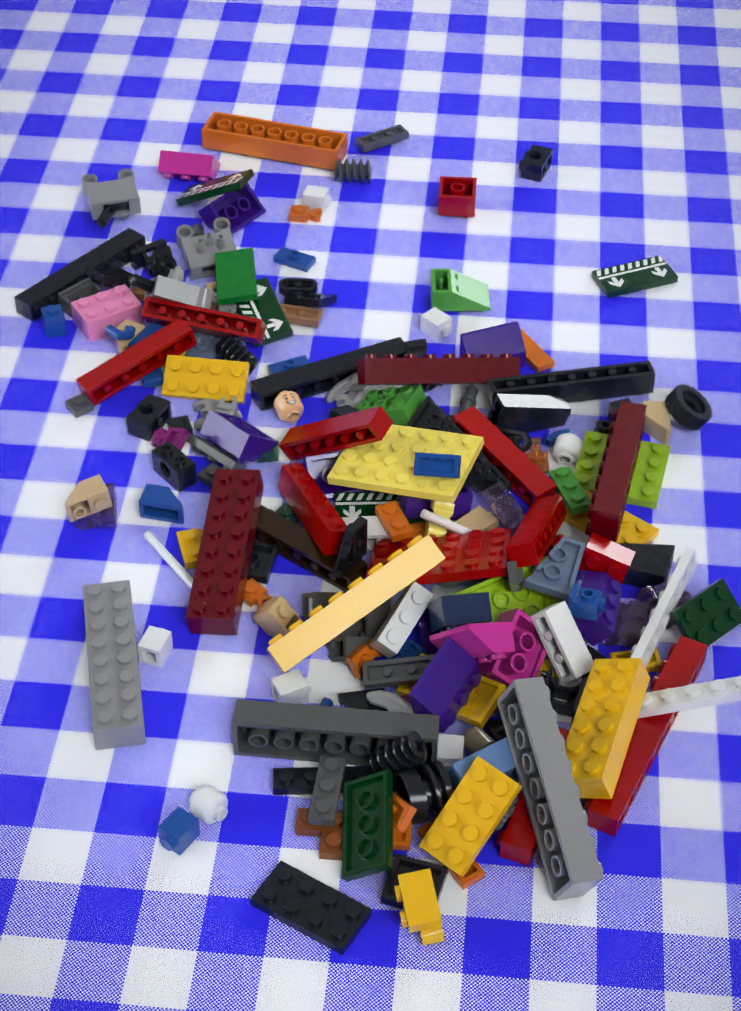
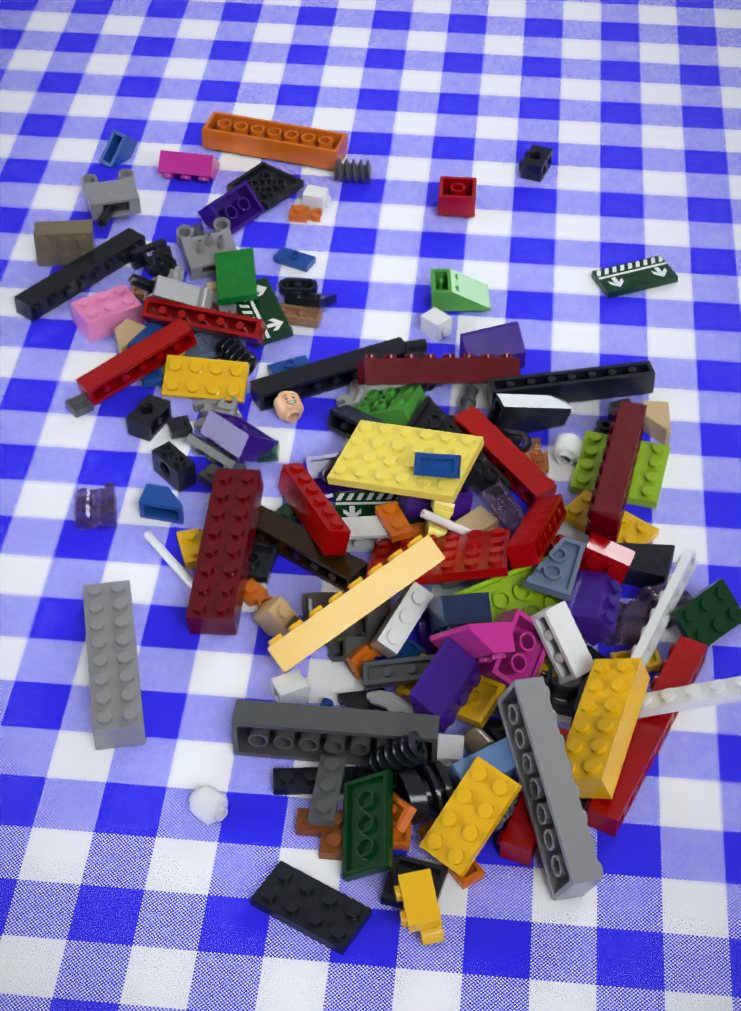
blue brick [41,304,67,339] -> none
dark grey hinge [57,277,102,319] -> none
tan slope [64,474,113,522] -> none
black plate [86,267,132,288] -> none
blue arm [105,325,136,340] -> none
white brick [137,625,173,668] -> none
magenta plate [151,427,189,451] -> none
blue brick [158,806,200,855] -> none
tile [176,169,254,206] -> none
red brick [278,406,393,461] -> none
light grey piece [326,373,366,404] -> none
black wing [333,516,368,579] -> none
dark grey plate [355,124,409,153] -> none
dark grey plate [507,561,524,592] -> none
orange tile [520,329,555,373] -> none
blue arm [543,428,574,447] -> none
bright green plate [548,466,592,515] -> none
blue brick [568,582,606,621] -> none
black tyre [665,384,712,431] -> none
none -> dark tan brick [33,219,96,267]
none -> blue slope [99,129,138,169]
none -> black plate [227,162,304,211]

